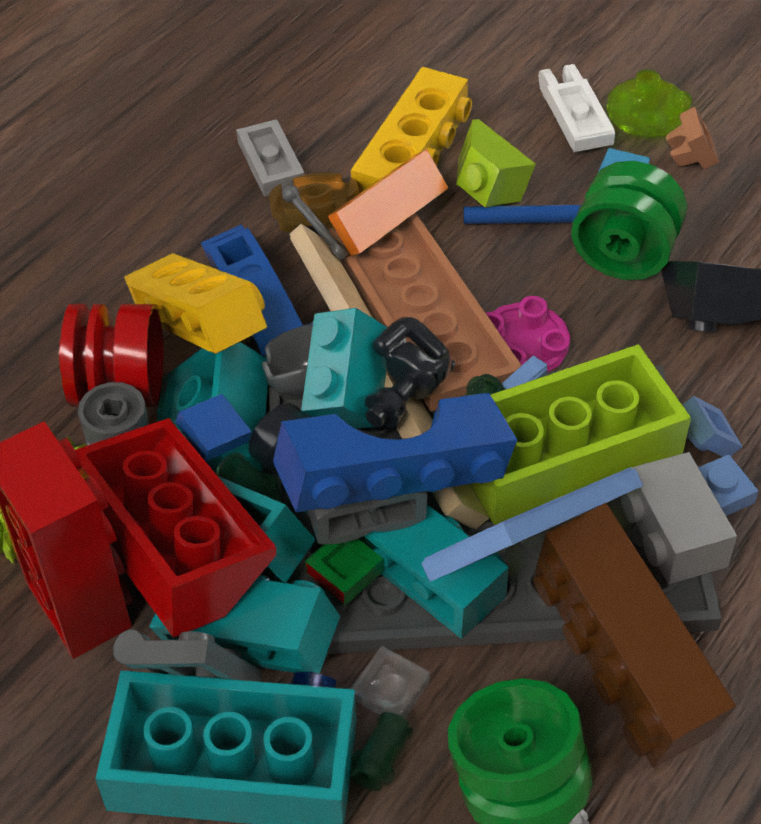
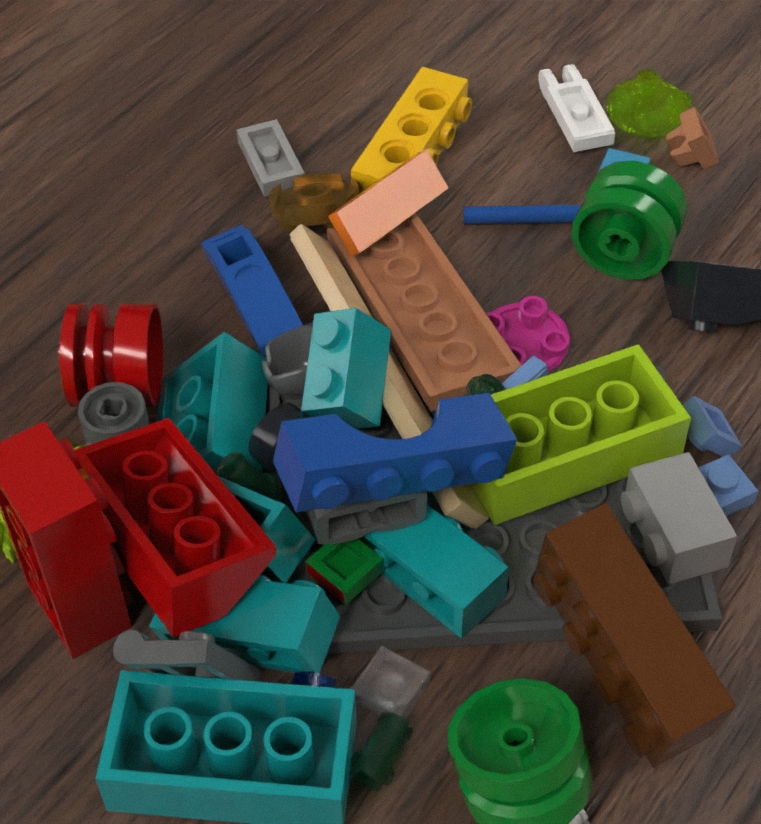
yellow brick [124,253,267,354] -> none
blue tile [175,394,252,462] -> none
dark grey hinge [282,185,349,260] -> none
black piece [365,317,455,429] -> none
medium blue tile [421,467,643,582] -> none
lime slope [456,119,536,207] -> none

